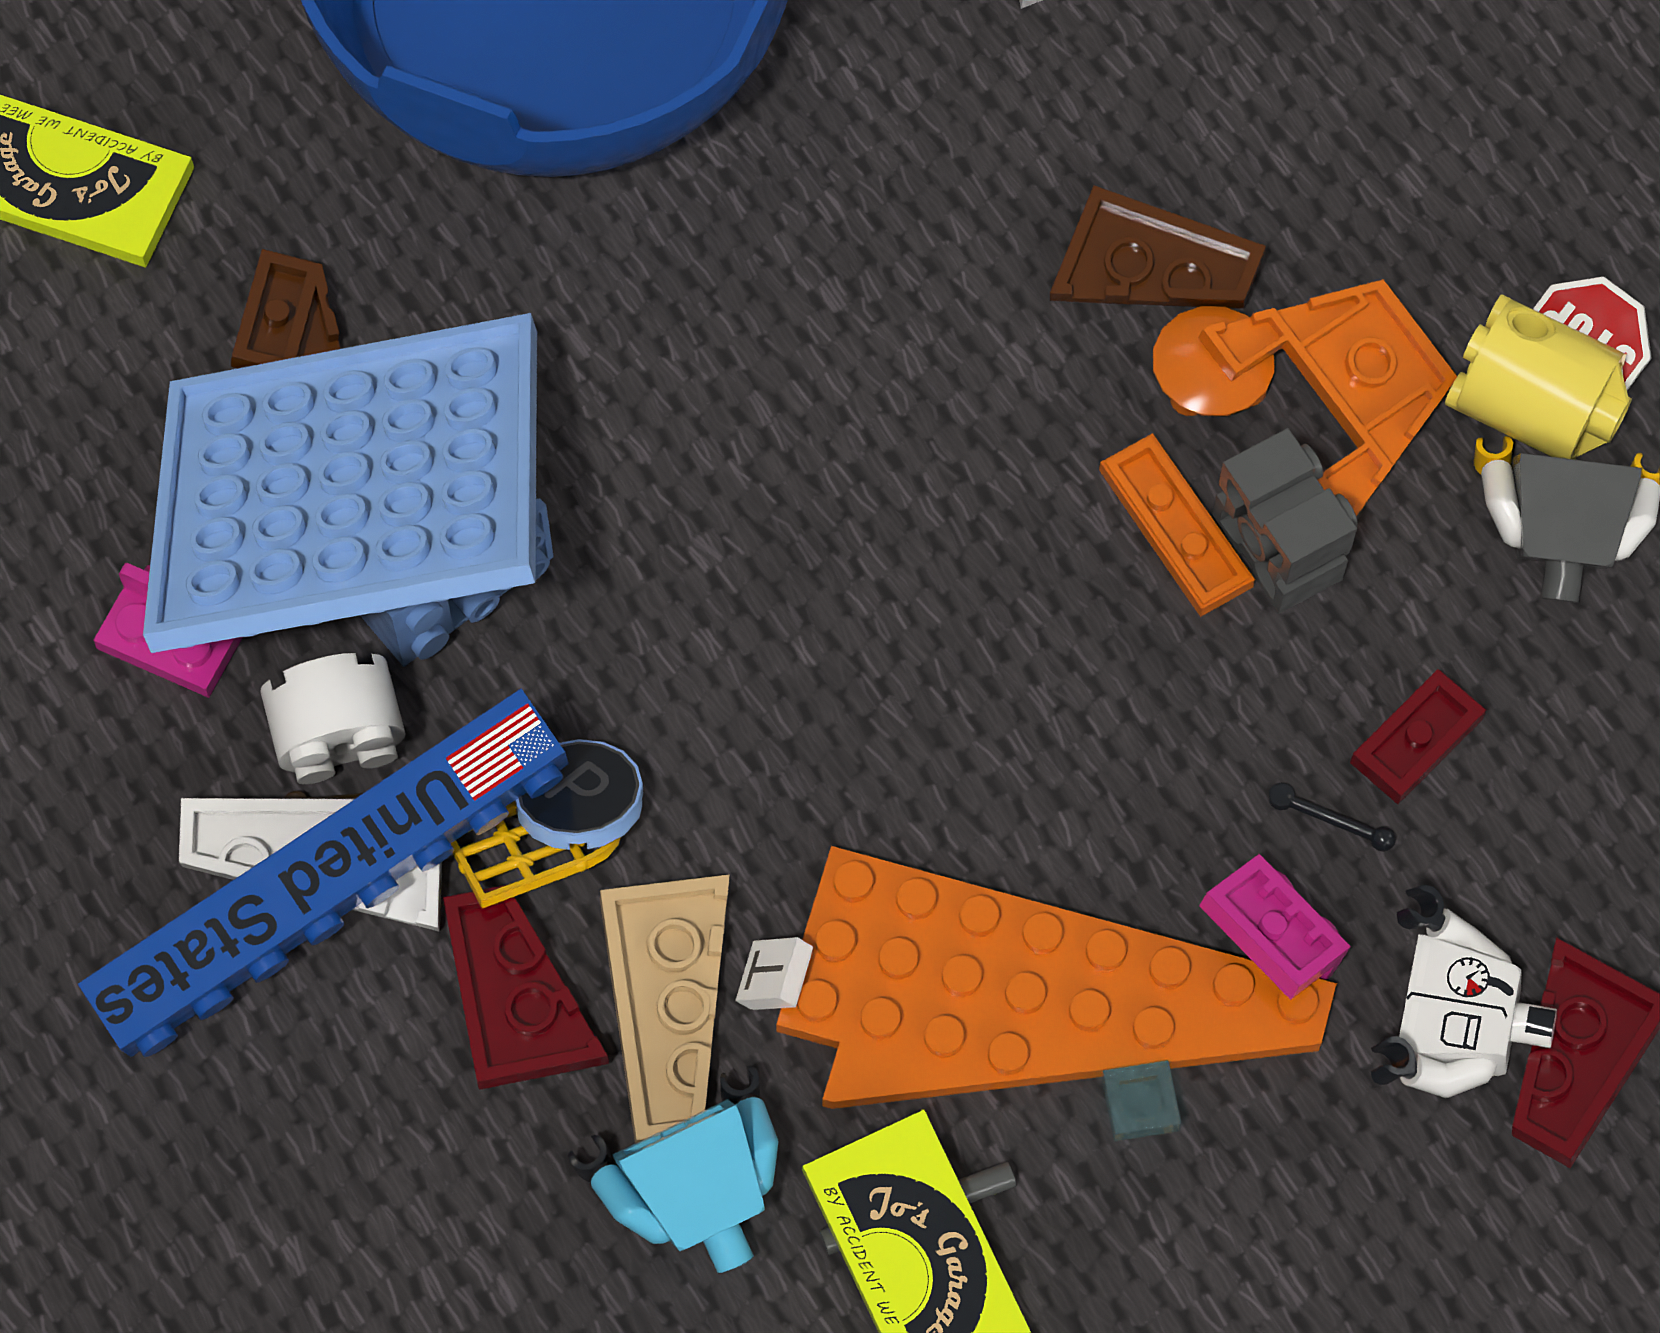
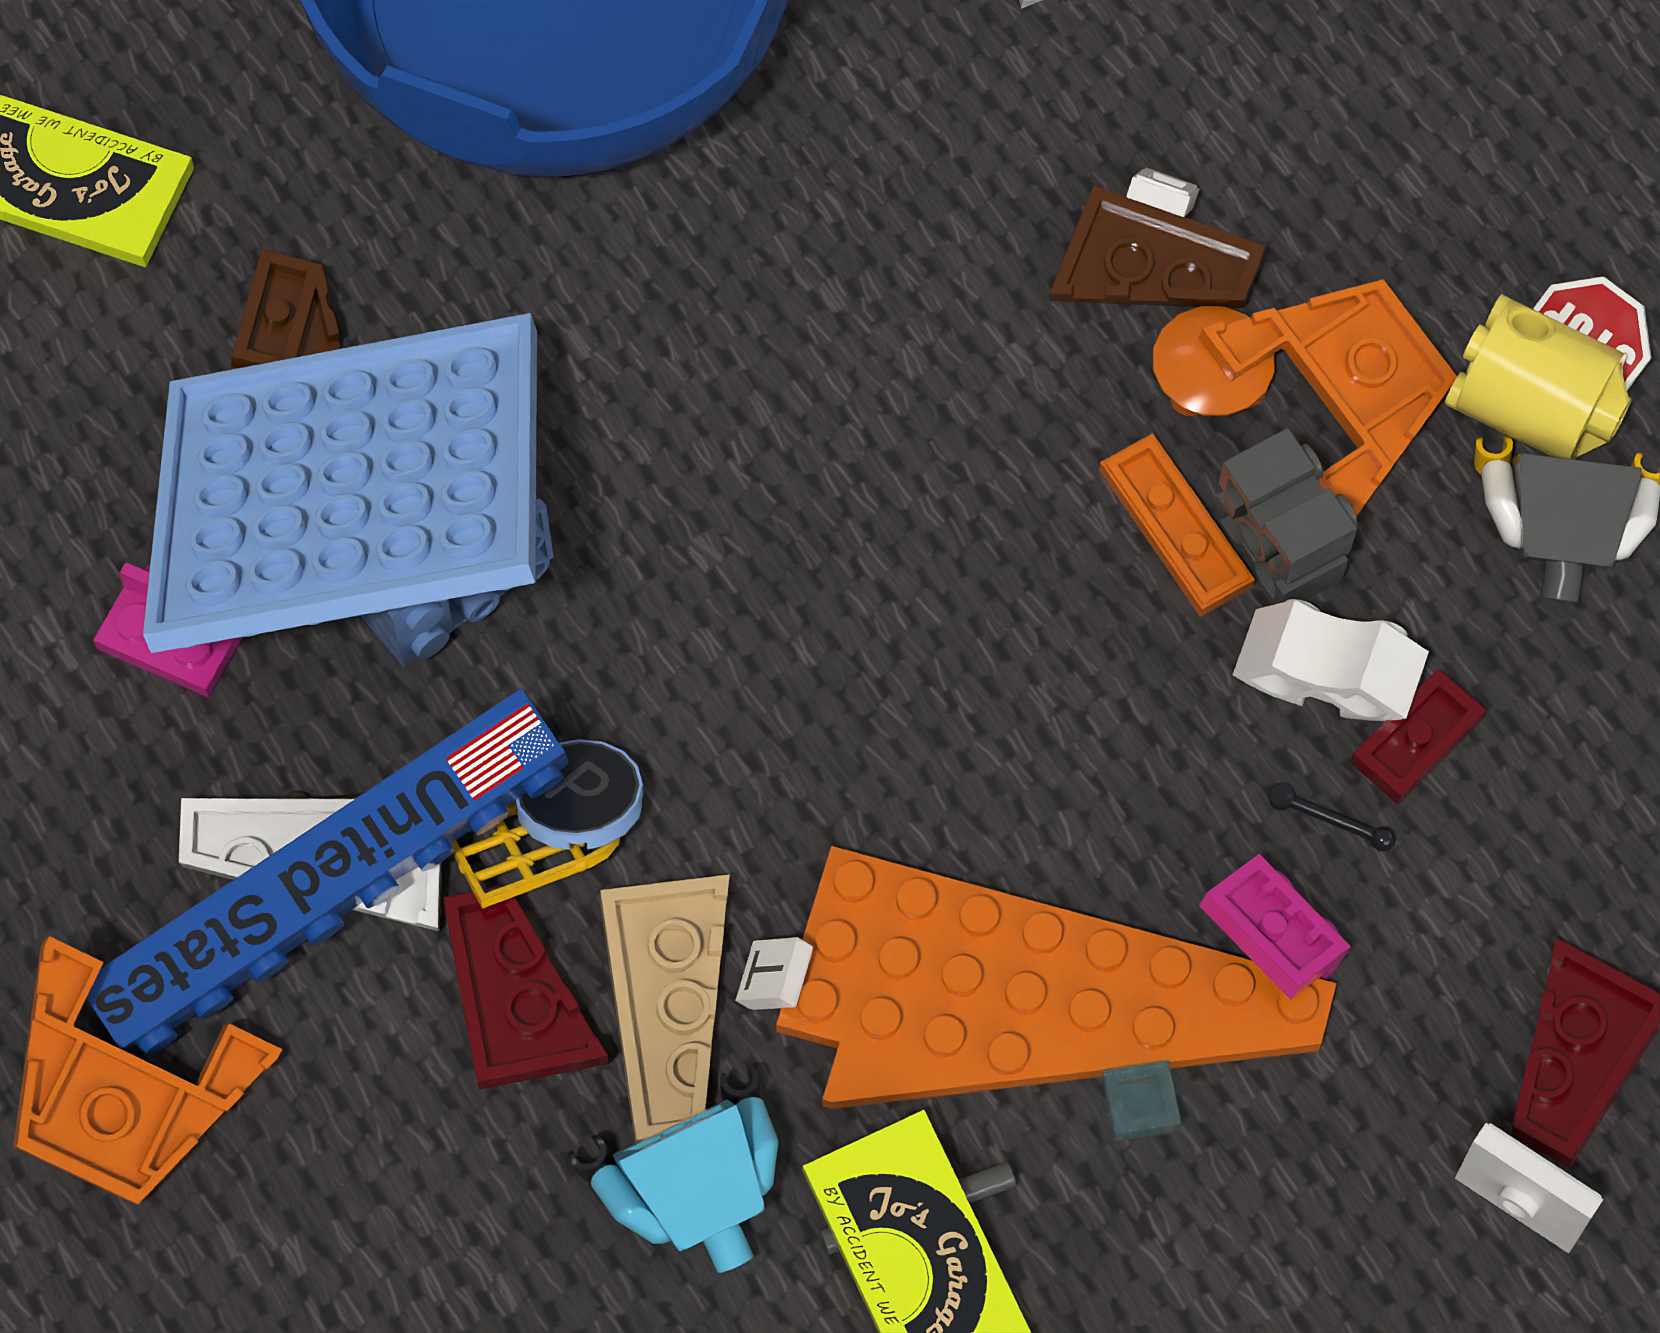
white brick [260,653,405,784] -> none
white torso [1371,885,1557,1098] -> none
none -> orange wing [13,936,282,1204]
none -> white tile [1126,168,1200,217]
none -> white brick [1233,599,1429,721]
none -> white plate [1455,1123,1603,1253]

